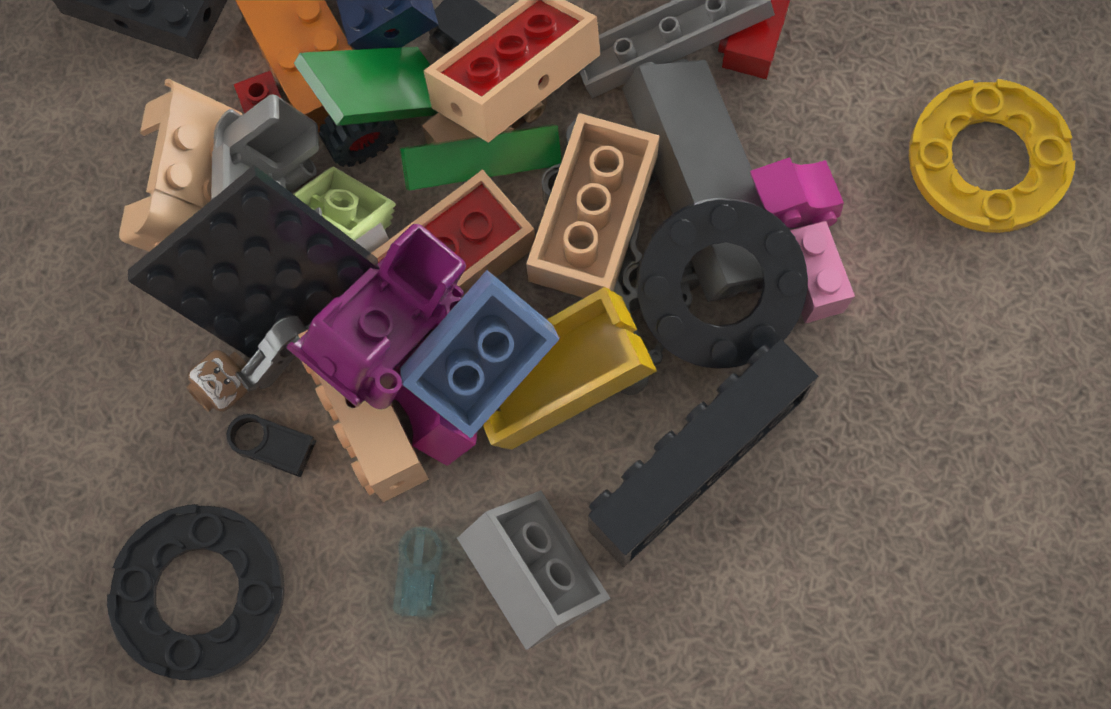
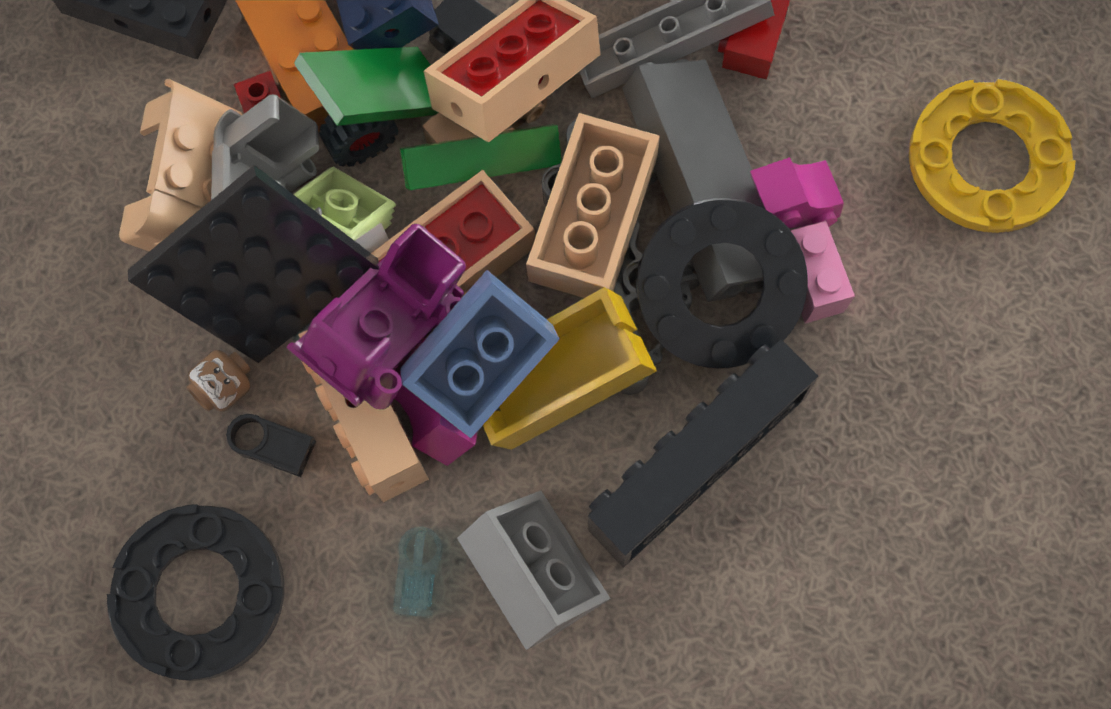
dark grey piece [235,316,308,391] -> none

